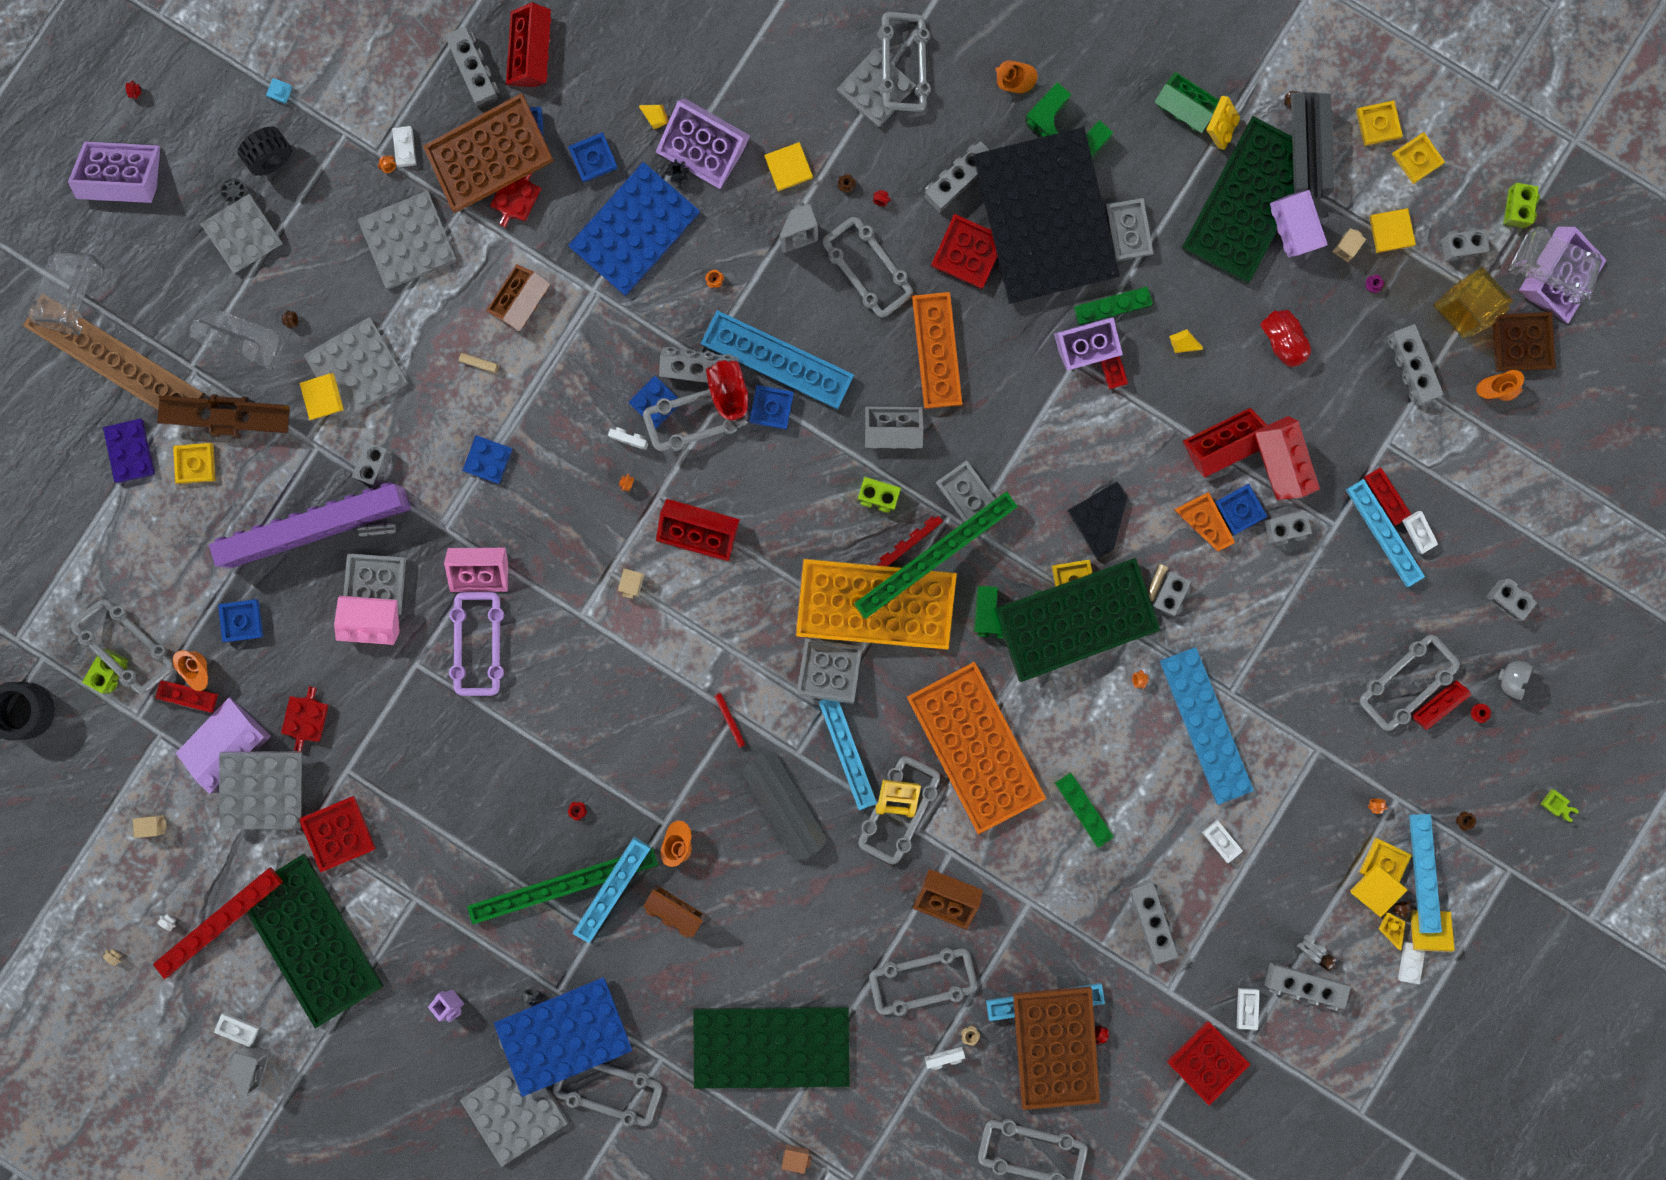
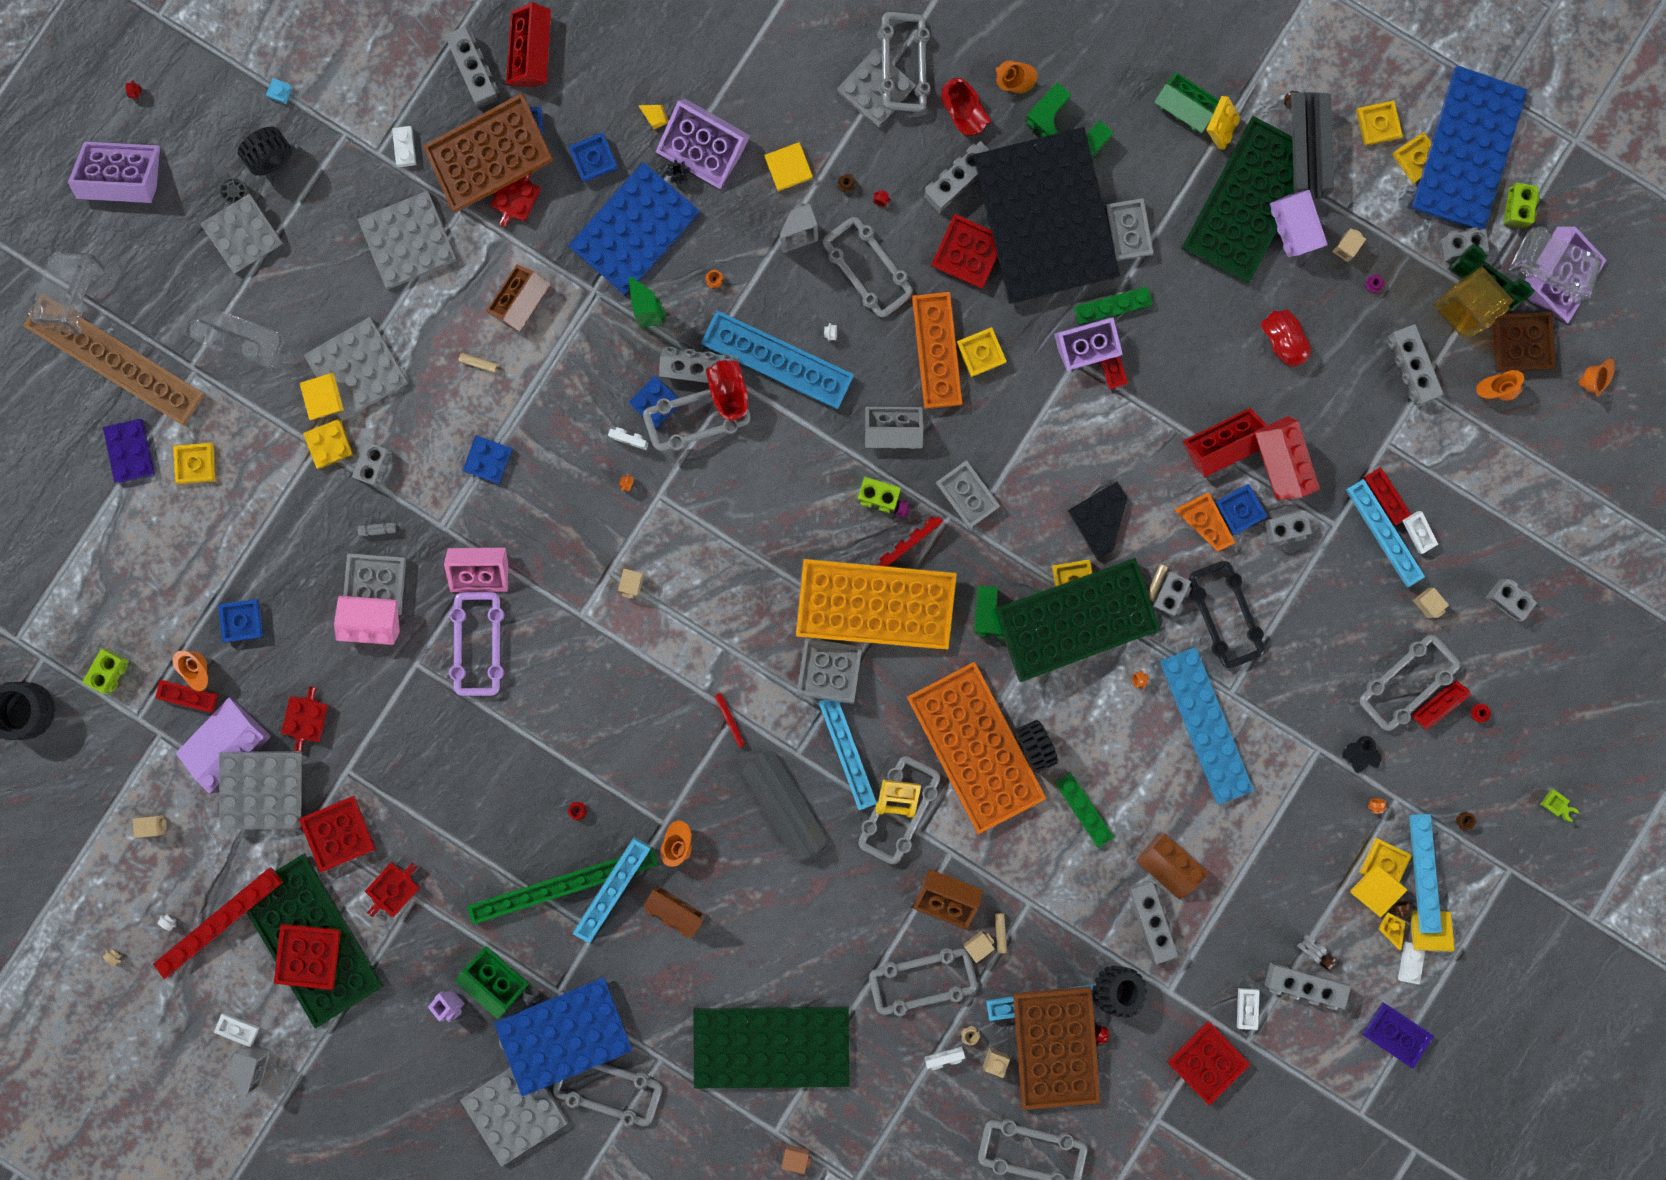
light grey bar [71,599,174,694] -> none
reddish brown piece [157,394,290,439] -> none
medium lavender brick [209,482,411,569] -> none
reddish brown plate [282,310,298,329] -> none
orange plate [378,155,396,173] -> none
red slope [656,498,740,562] -> none
blue plate [749,385,794,430] -> none
green plate [853,491,1018,620] -> none
yellow piece [1169,329,1203,353] -> none
white plate [1202,820,1243,863] -> none
yellow tile [1369,208,1416,253] -> none
light grey cylinder [1498,661,1533,700] -> none
none -> red plate [274,924,341,990]
none -> yellow plate [303,419,354,469]
none -> red plate [364,862,421,918]
none -> green slope [455,946,529,1019]
none -> green slope [628,277,666,328]
none -> white plate [824,323,837,342]
none -> magenta plate [894,500,910,518]
none -> red hair [941,78,991,136]
none -> yellow plate [957,327,1007,377]
none -> tan brick [963,930,995,963]
none -> tan brick [983,1047,1010,1078]
none -> tan piece [995,913,1007,954]
none -> black tyre [1015,720,1058,773]
none -> black tyre [1093,965,1147,1018]
none -> dark orange slope [1135,832,1209,900]
none -> black bar [1189,561,1265,669]
none -> black plate [1342,736,1381,773]
none -> dark purple plate [1362,1002,1434,1069]
none -> blue plate [1411,65,1528,230]
none -> tan brick [1413,588,1449,618]
none -> dark green bracket [1447,244,1535,314]
none -> orange piece [1578,358,1615,397]

